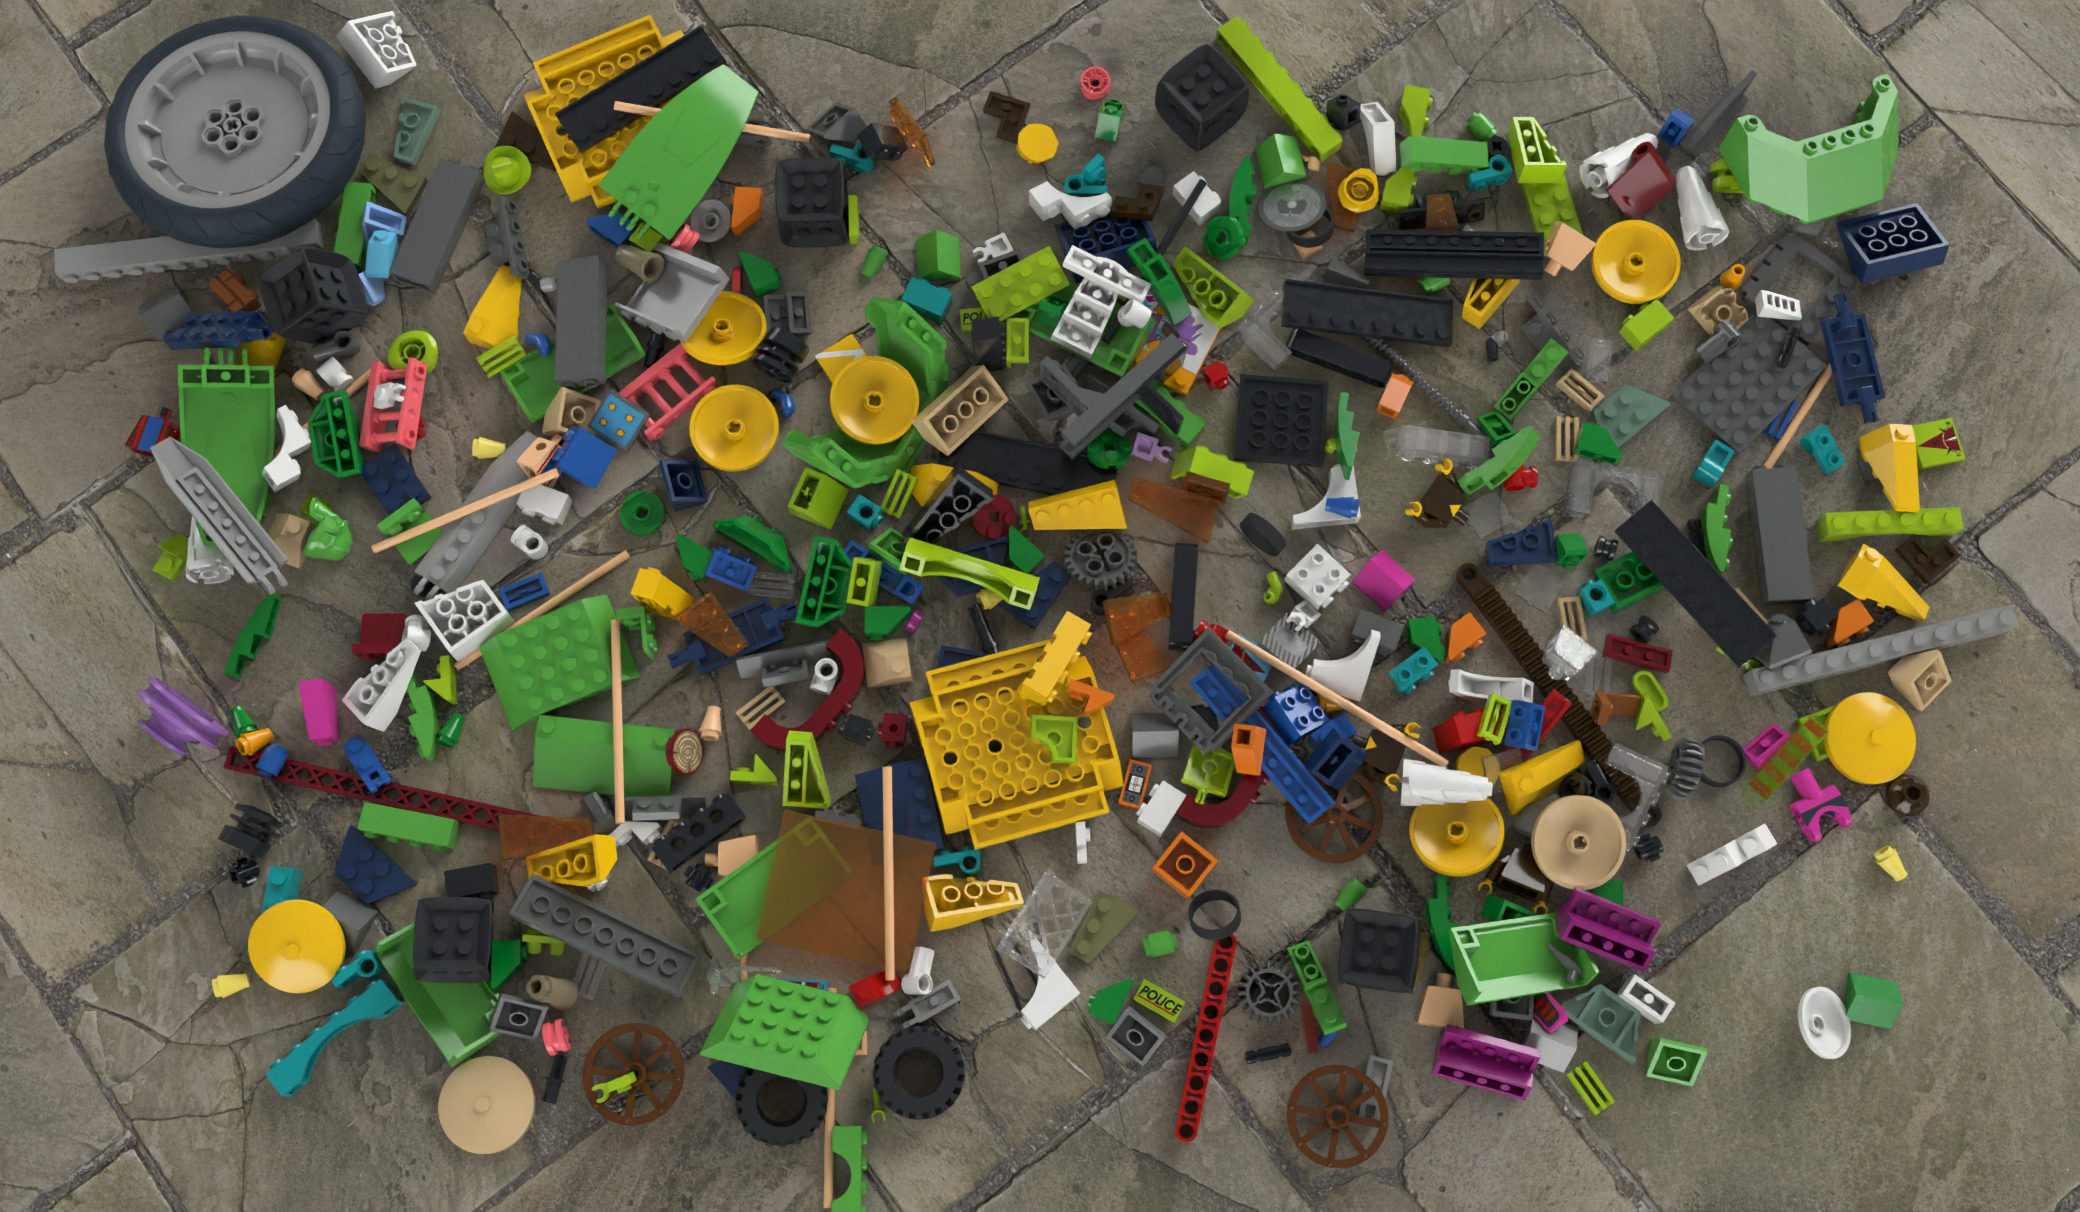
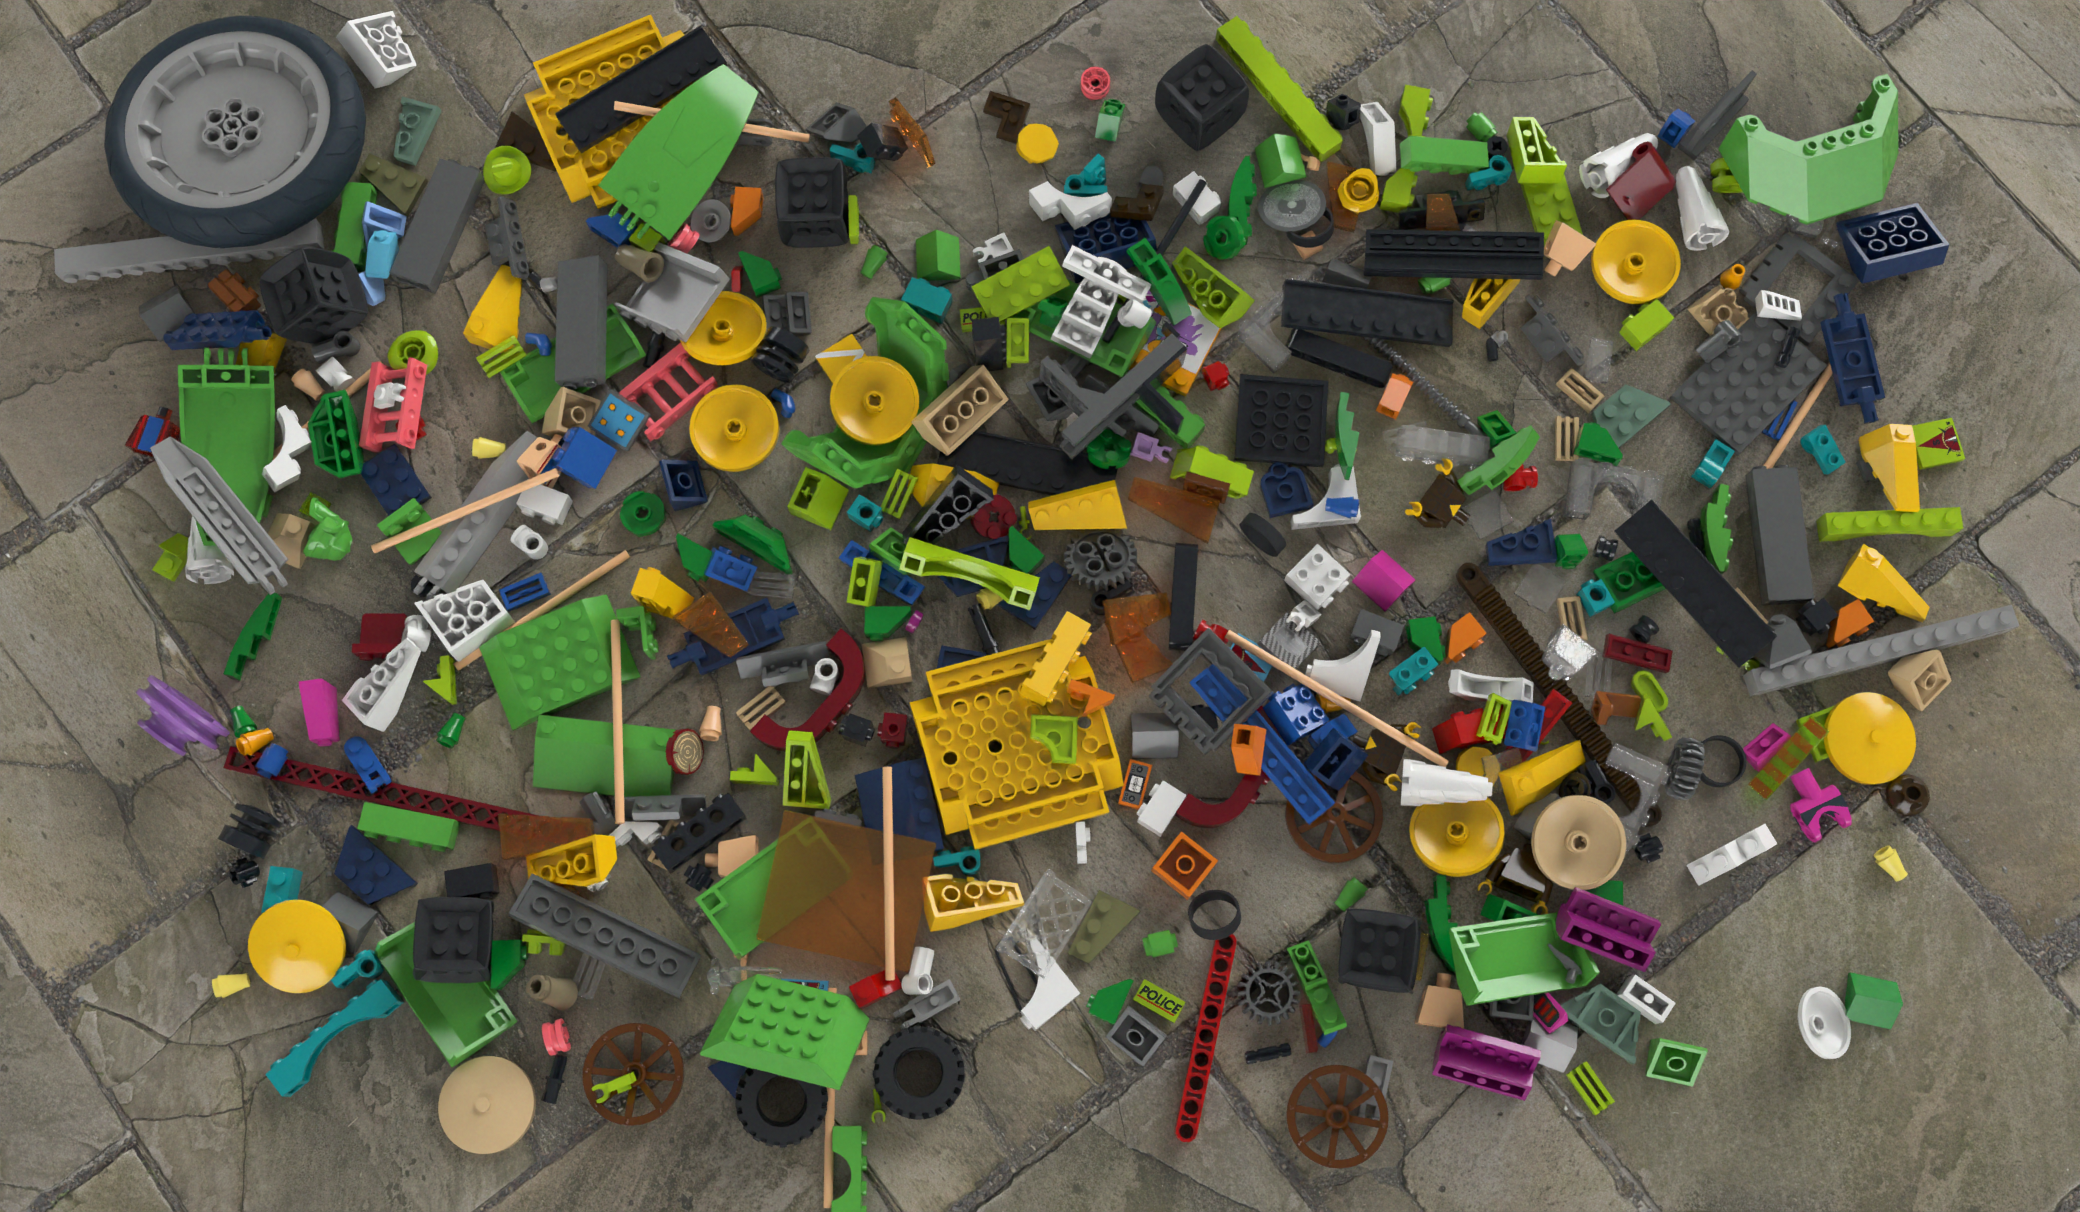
bright green slope [405,673,440,762] -> none
dark grey slope [489,993,549,1041] -> none
green wedge [795,536,853,627] -> none
lime plate [1181,739,1235,804] -> none
lime arm [1263,571,1283,605] -> none
bright green slope [1493,339,1569,421] -> none
dark brown plate [1895,535,1962,584] -> none
none -> dark blue plate [1260,462,1314,518]

